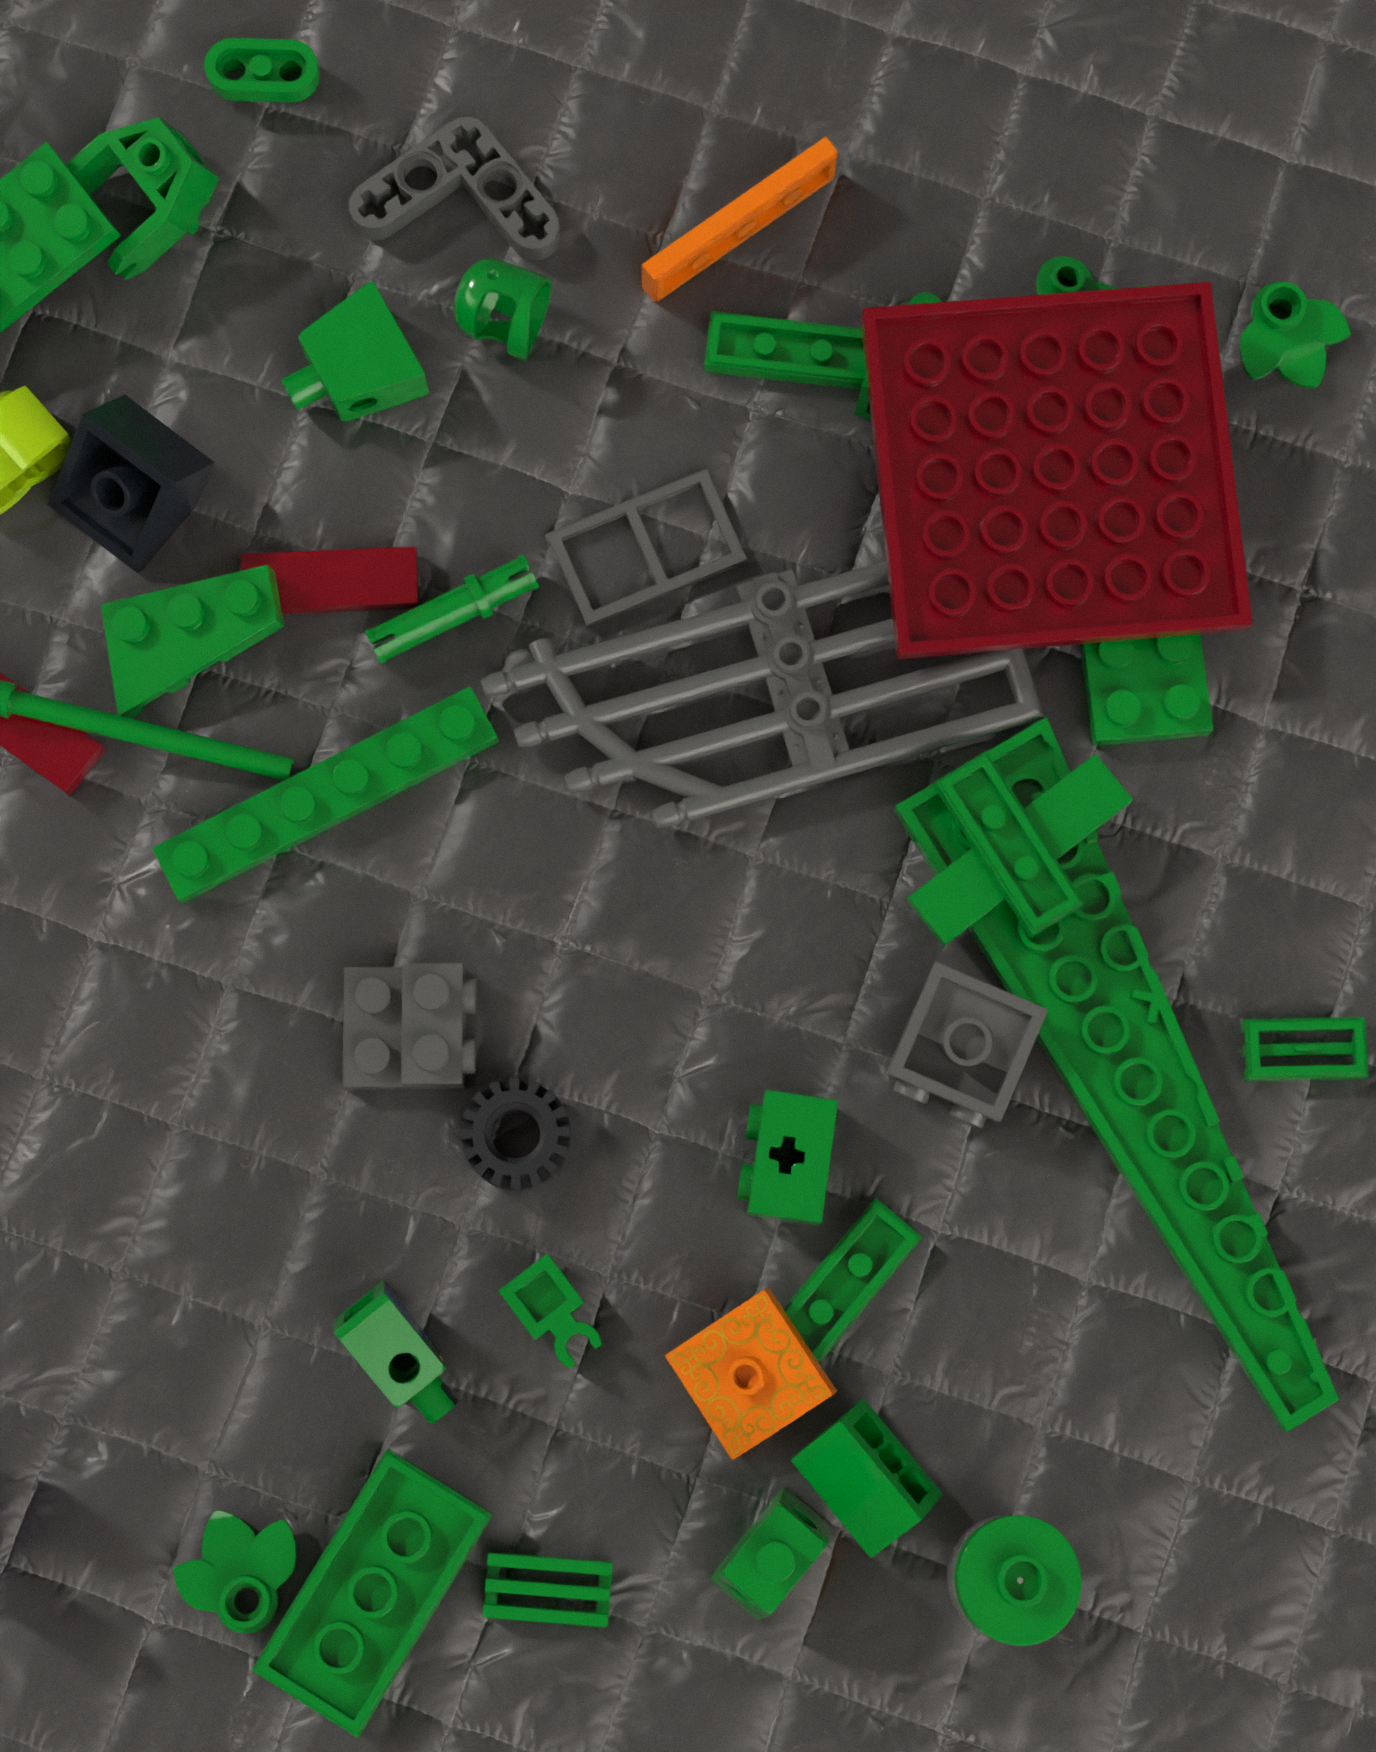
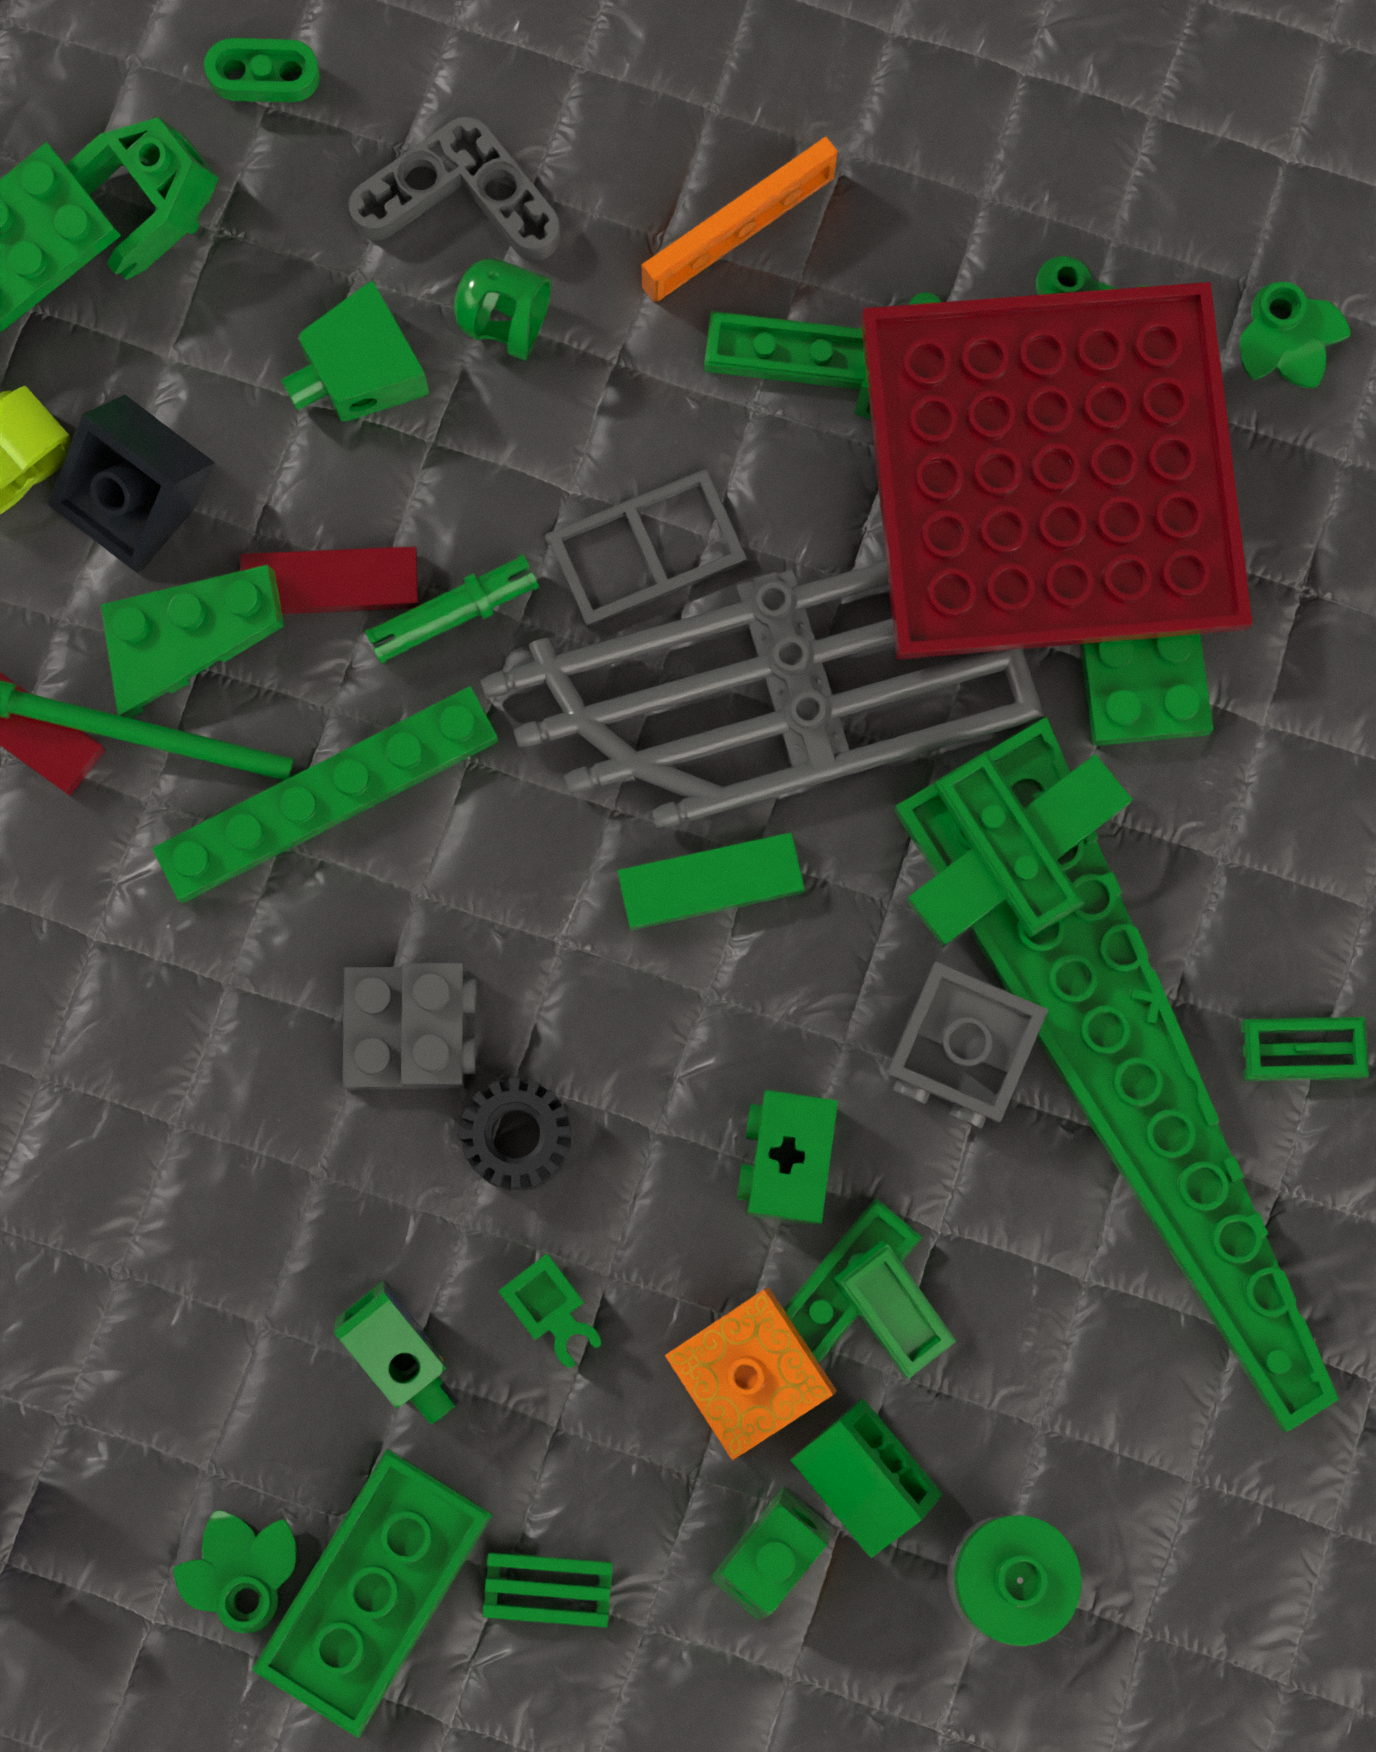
none -> green tile [617,832,805,931]
none -> green tile [834,1241,956,1379]

